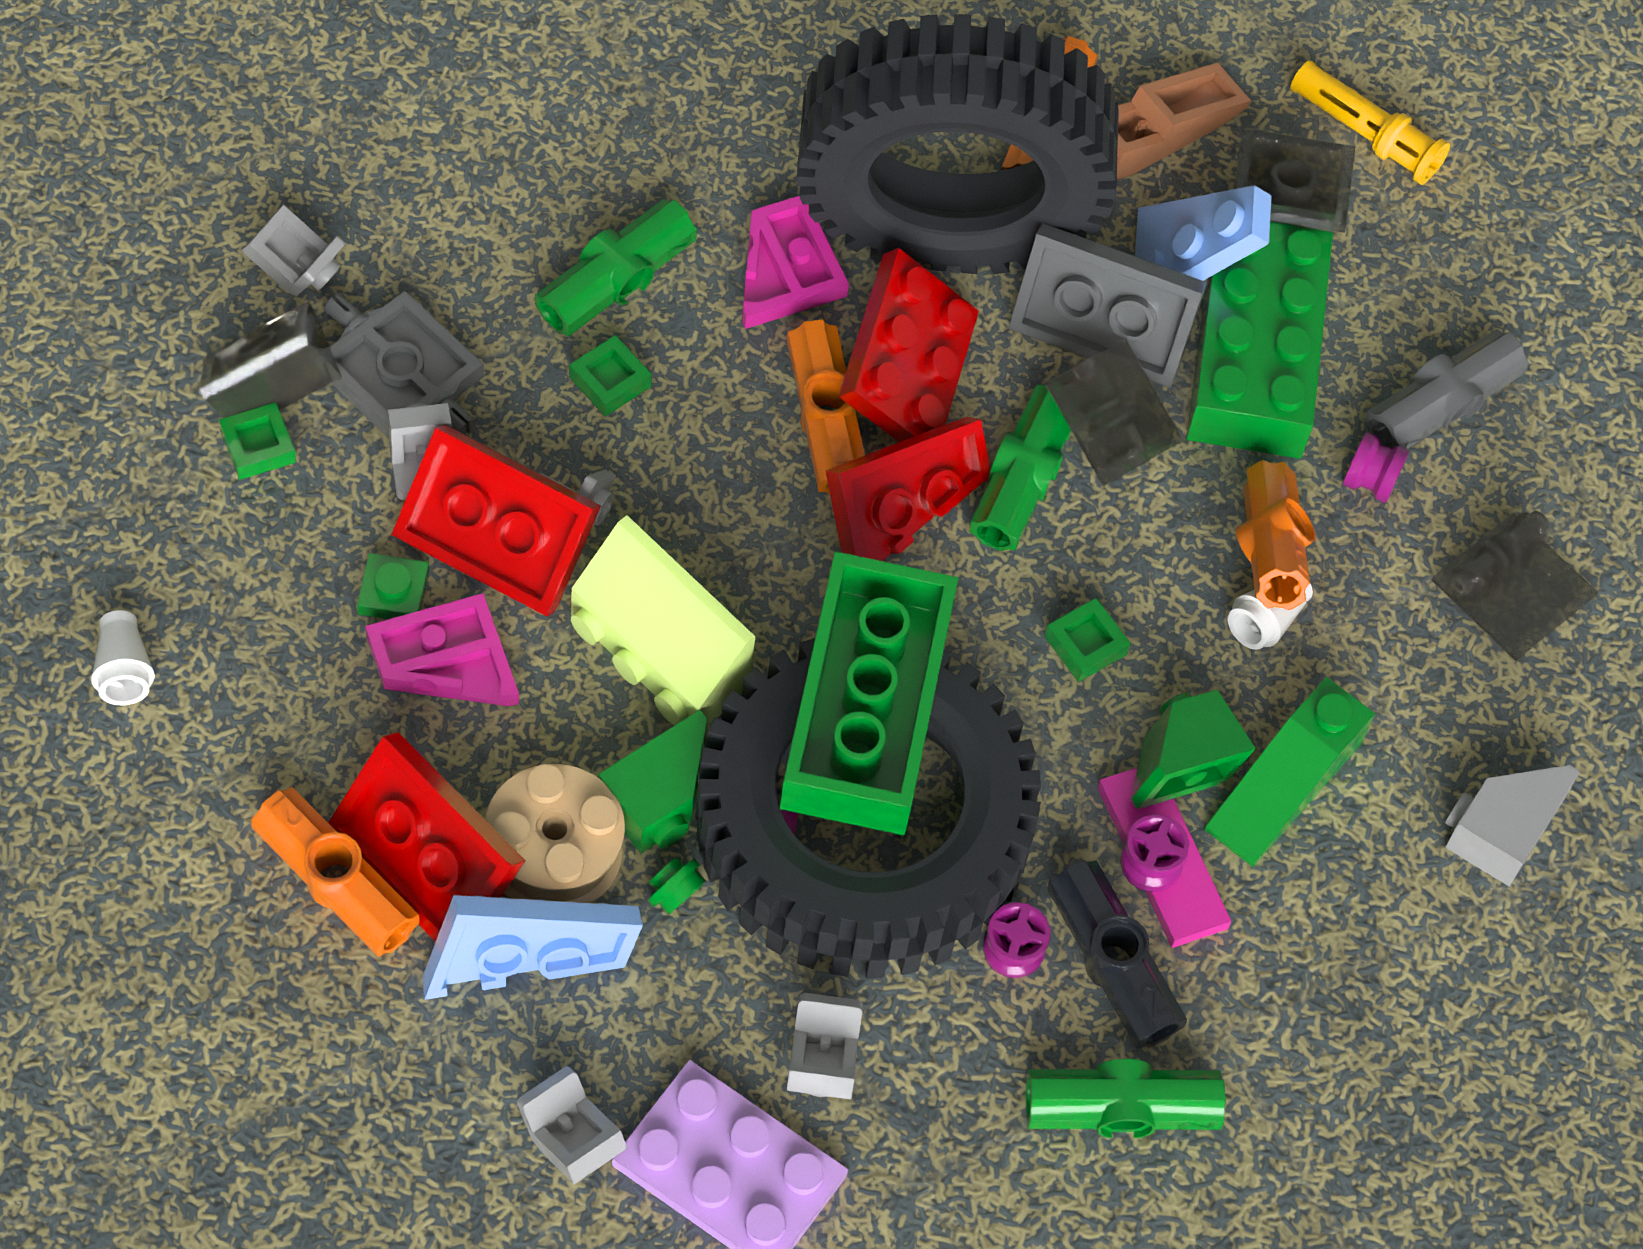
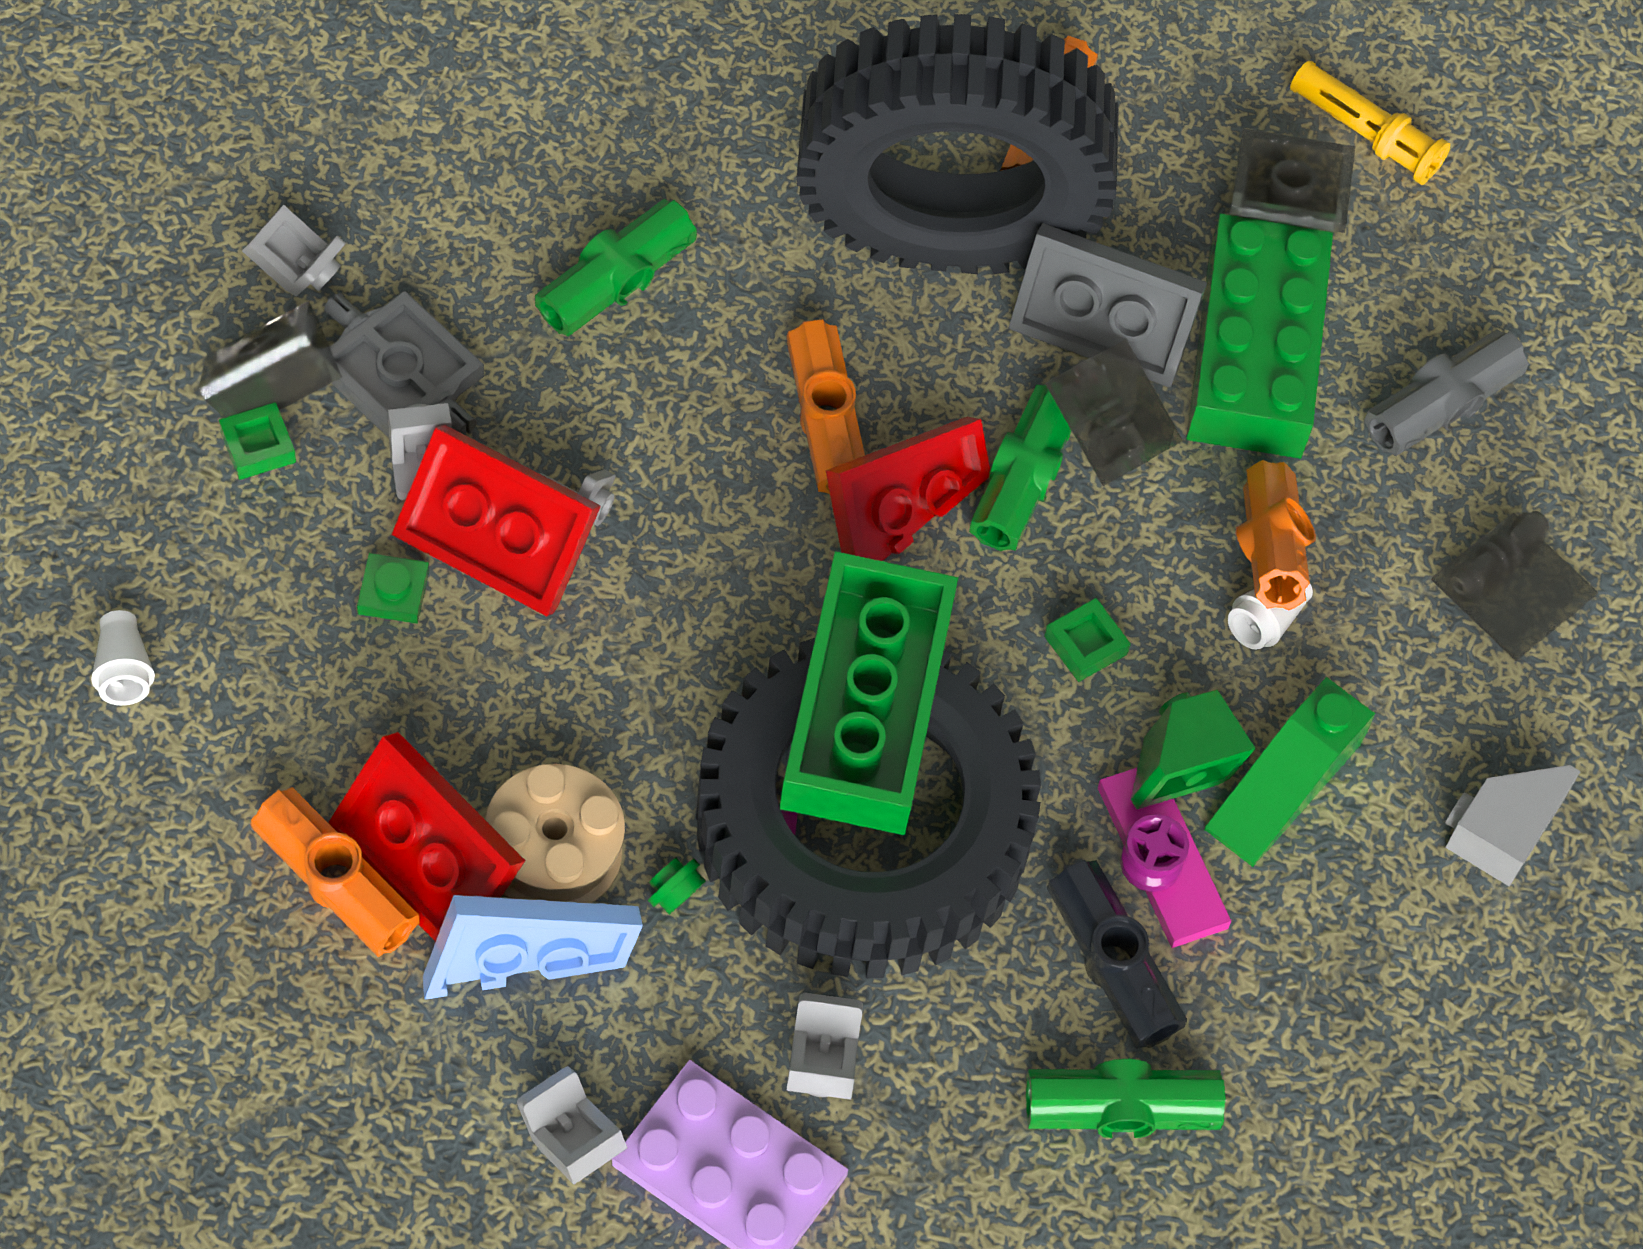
dark pink wing [365,593,519,706] -> none
green plate [569,335,652,417] -> none
yellowish green slope [571,515,755,726] -> none
green slope [598,710,707,854] -> none
dark pink wing [742,196,849,329] -> none
red plate [838,248,979,442] -> none
magenta wheel [983,902,1051,978] -> none
nougat slope [1117,62,1251,180] -> none
light blue wing [1135,185,1271,281] -> none
magenta wheel [1343,431,1410,504] -> none

